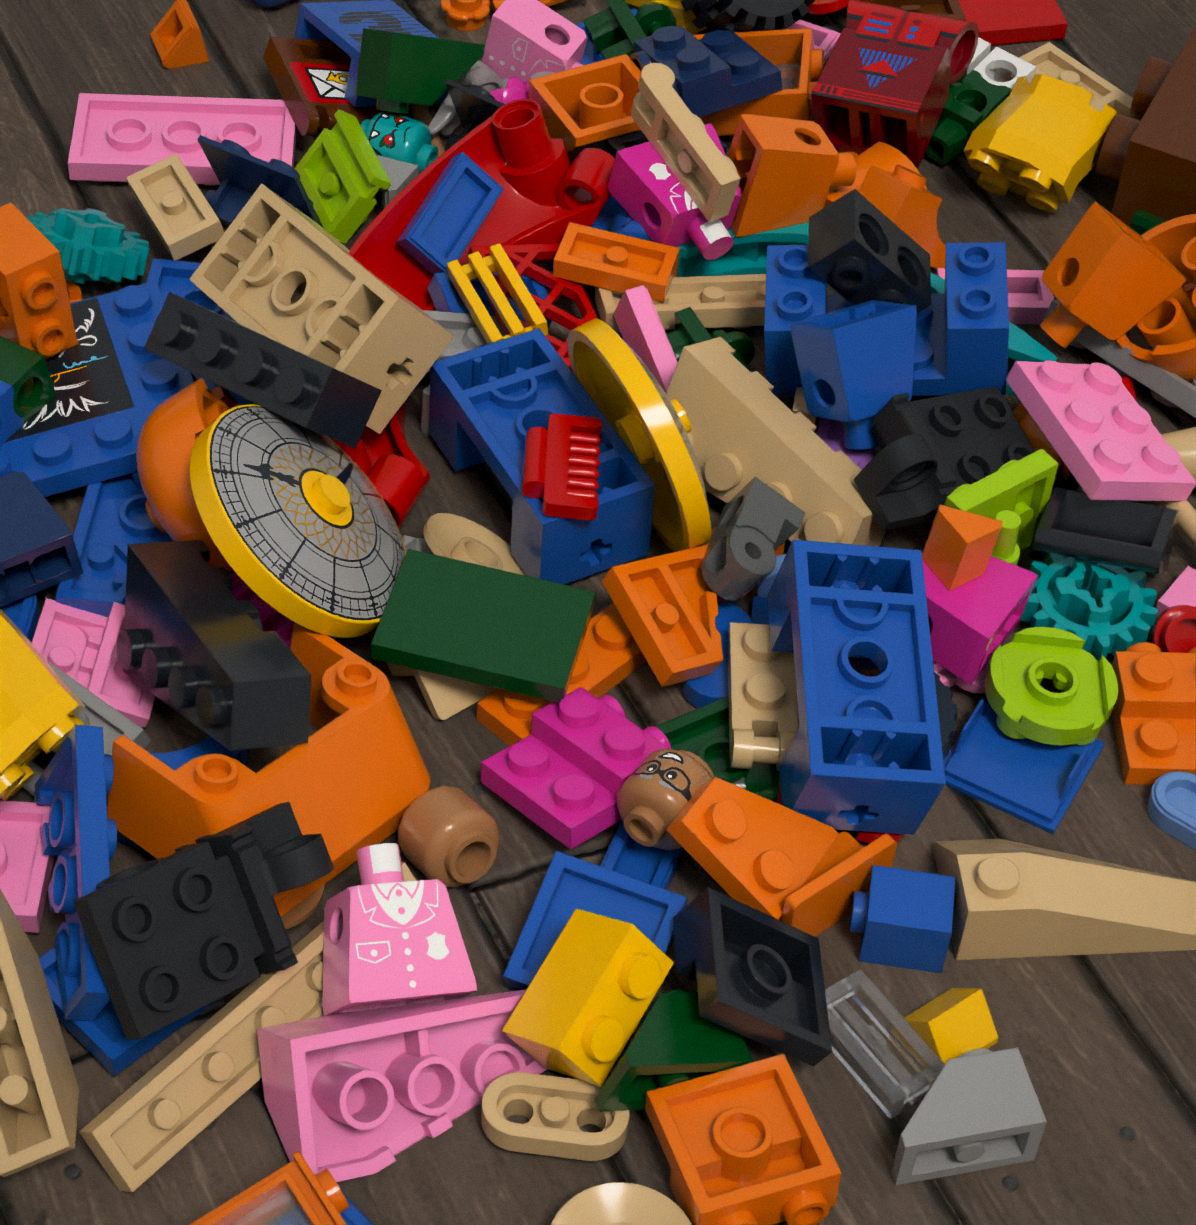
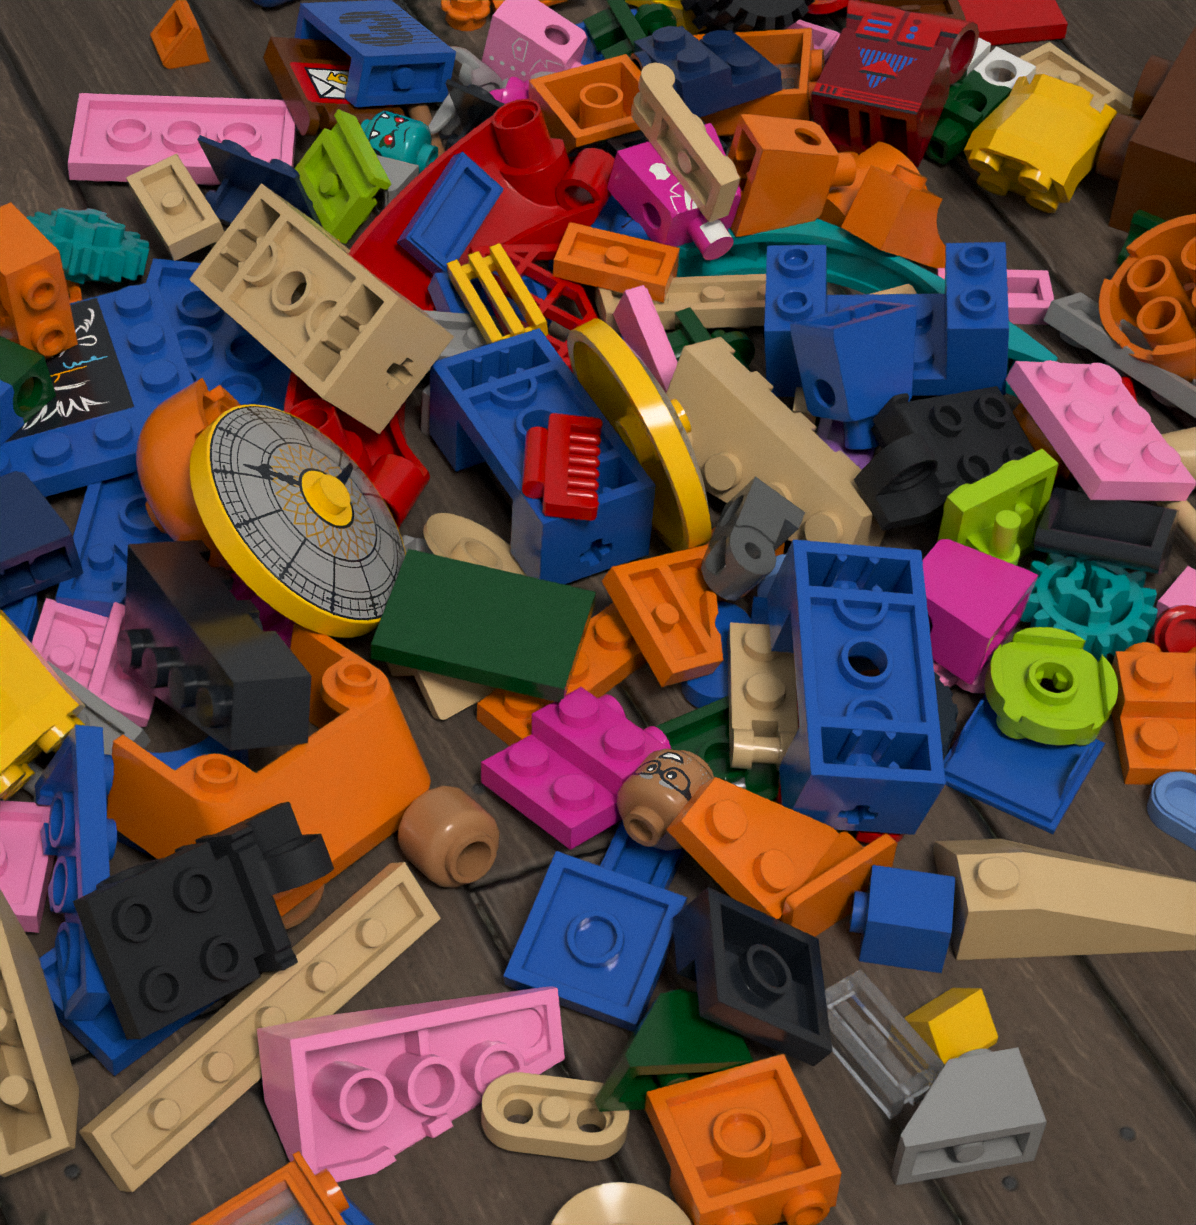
black brick [144,292,382,448] -> none
bright pink torso [322,843,477,1016] -> none
dark green slope [355,28,485,114] -> none
yellow brick [502,909,674,1087] -> none
black brick [808,189,931,313] -> none
orange slope [922,505,1003,591] -> none
orange torso [1040,201,1187,348] -> none

